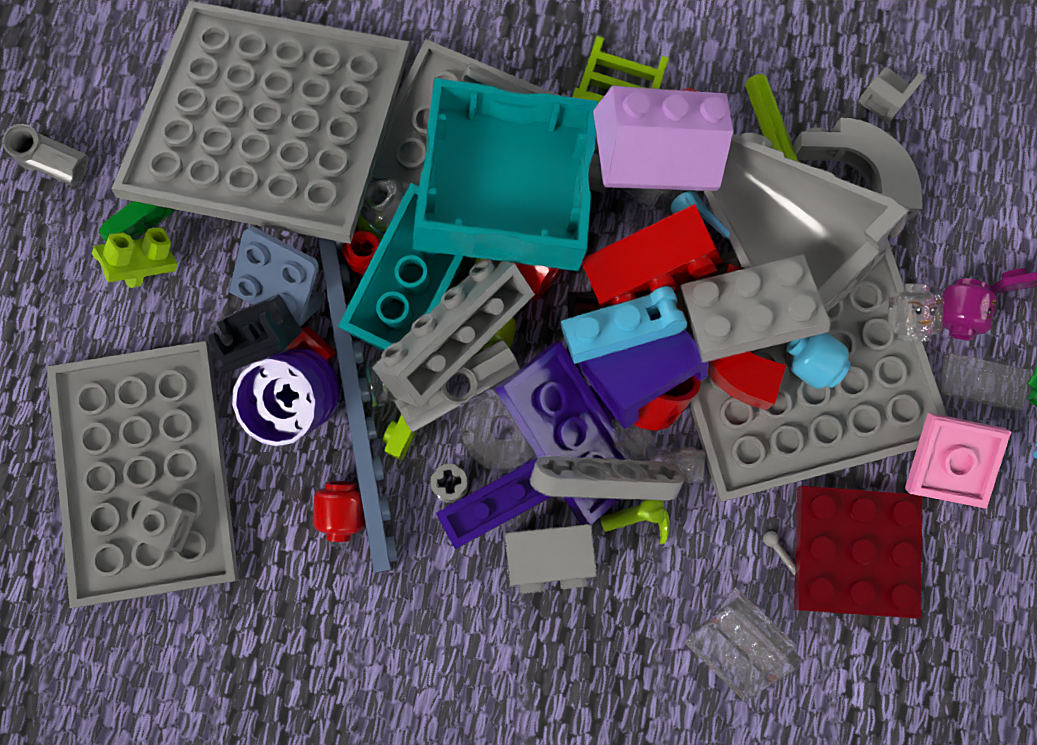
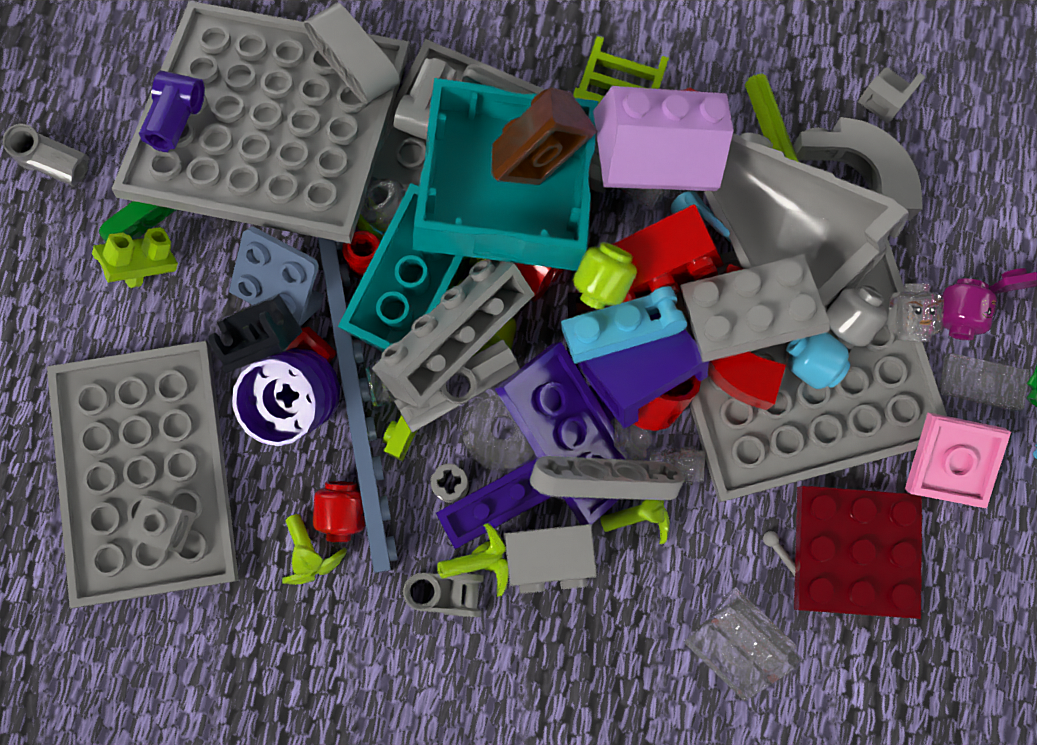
none -> dark purple piece [139,70,205,153]
none -> lime plant [282,514,347,585]
none -> light grey beam [304,2,400,104]
none -> light grey piece [393,58,457,140]
none -> light grey piece [403,573,484,617]
none -> lime plant [437,523,509,597]
none -> reddish brown slope [492,87,598,185]
none -> lime head [573,242,637,310]
none -> clear plate [776,208,829,259]
none -> light grey head [826,286,888,349]

